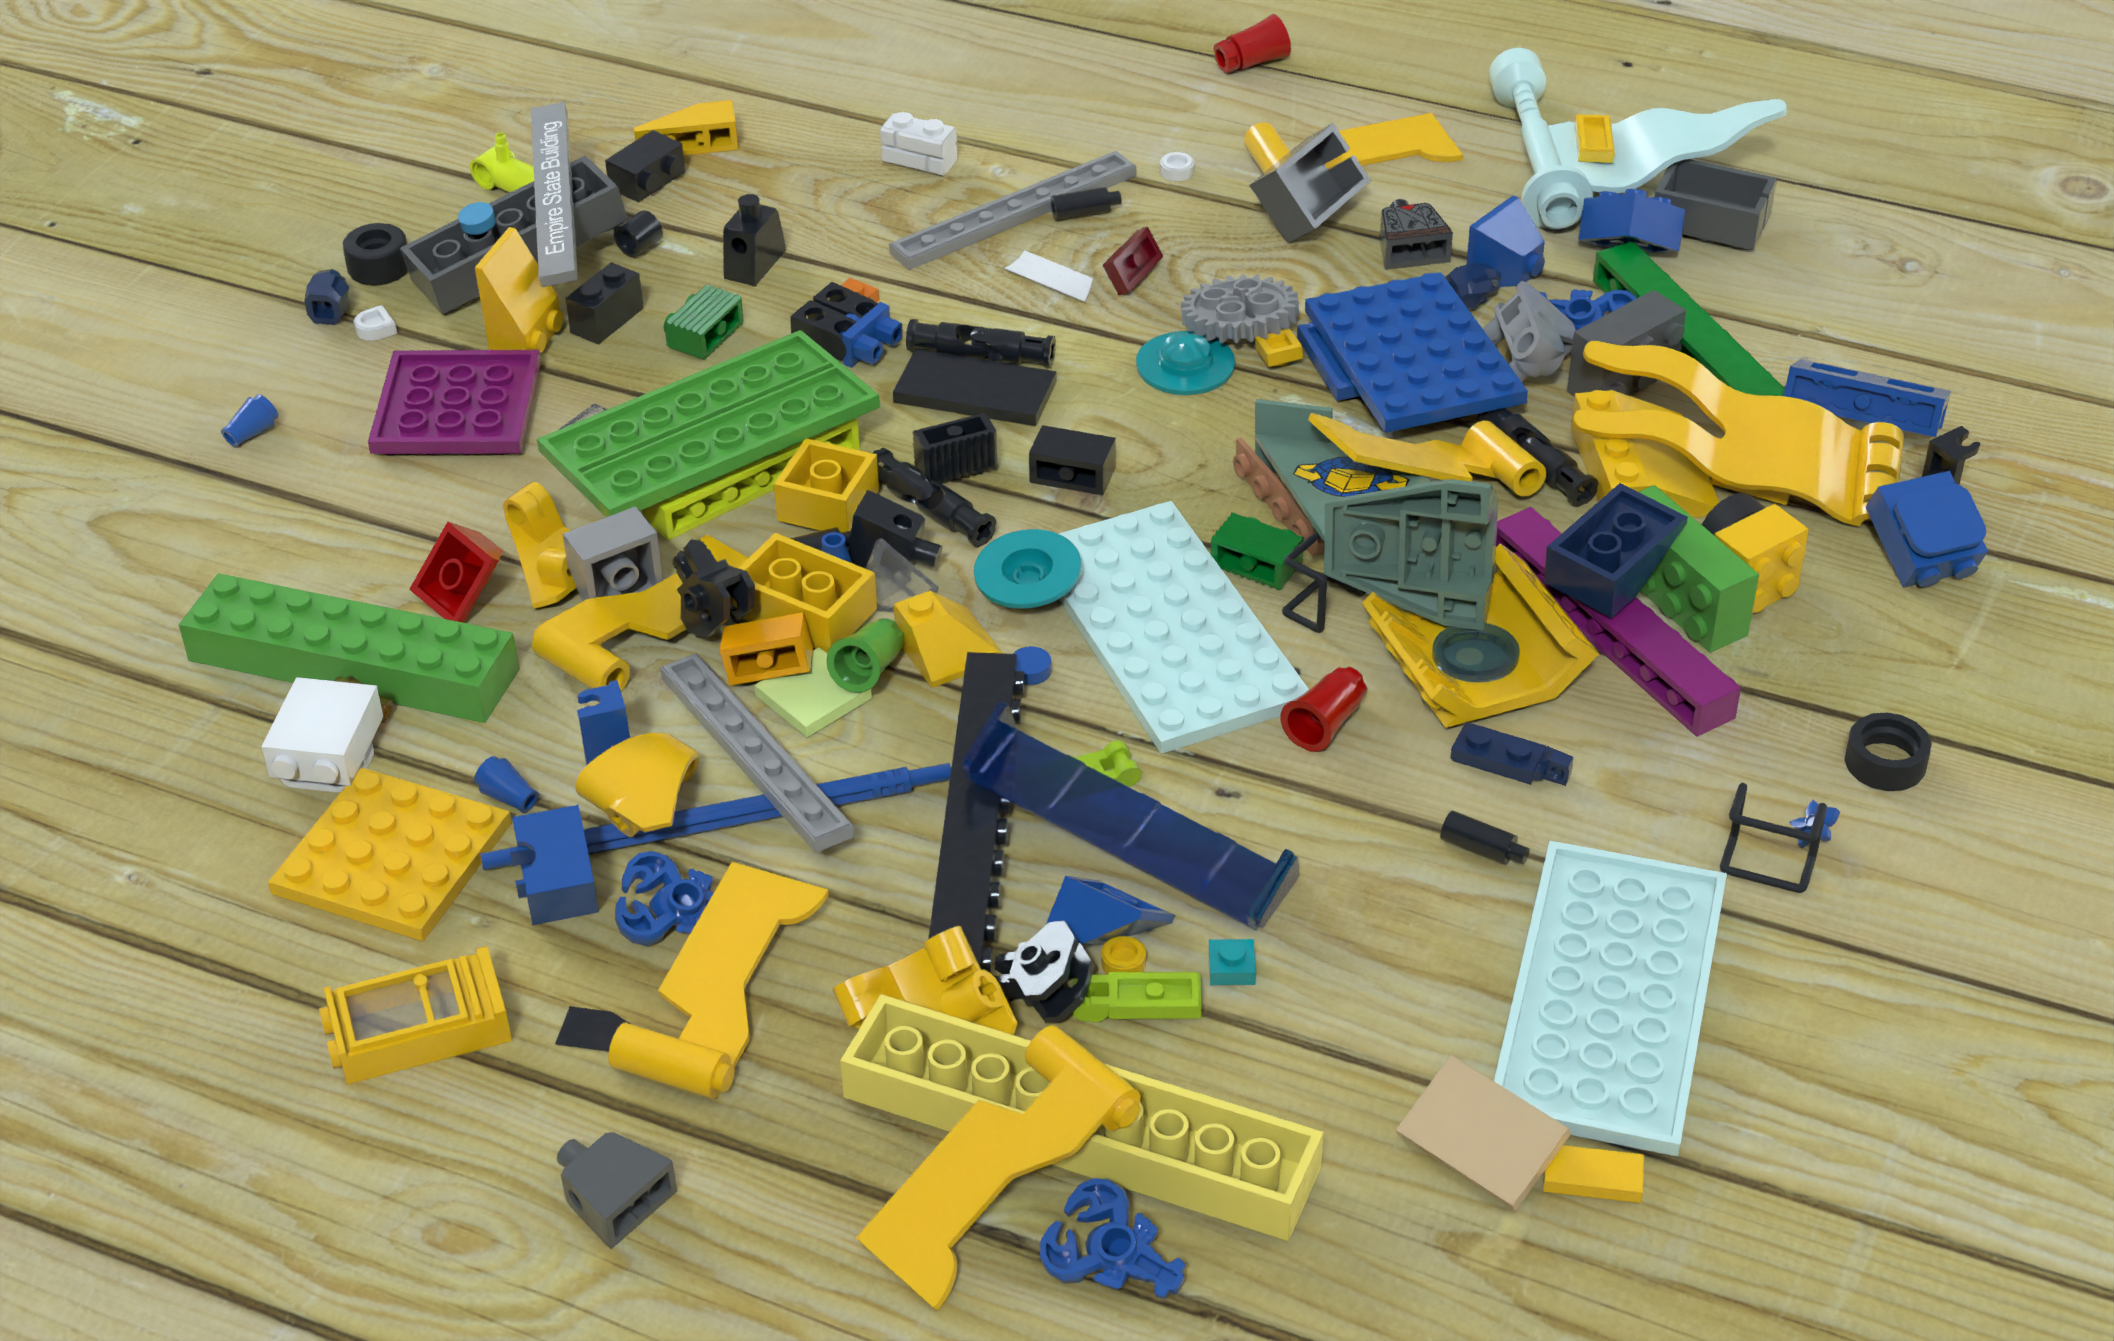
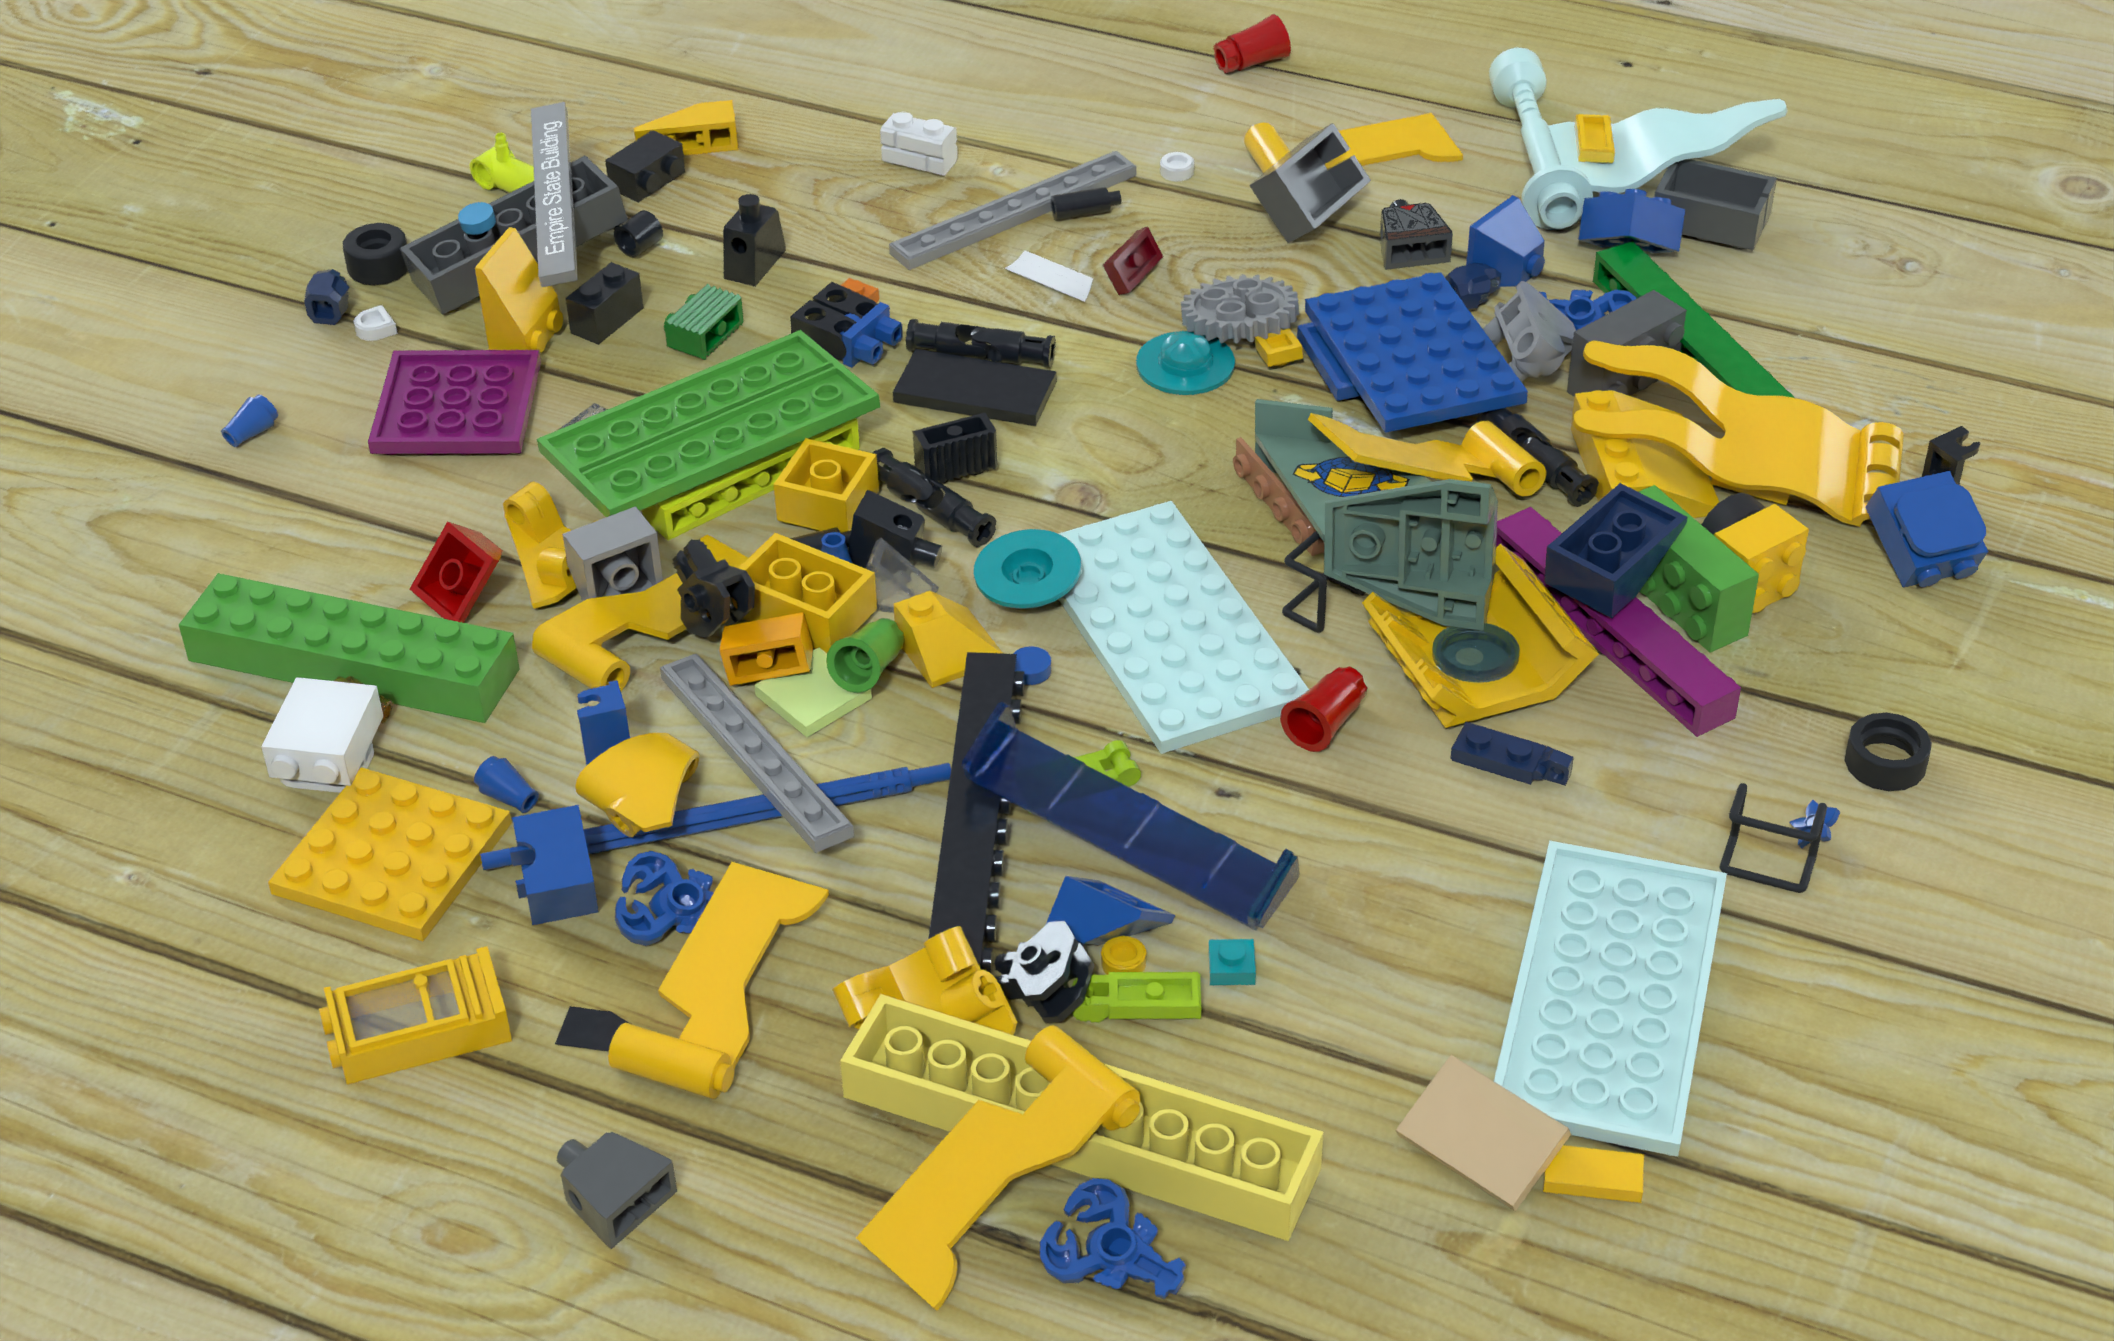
black brick [1029,425,1116,496] -> none
green brick [1211,512,1304,591] -> none
black cylinder [1440,810,1530,865] -> none
blue window [1783,359,1951,437] -> none

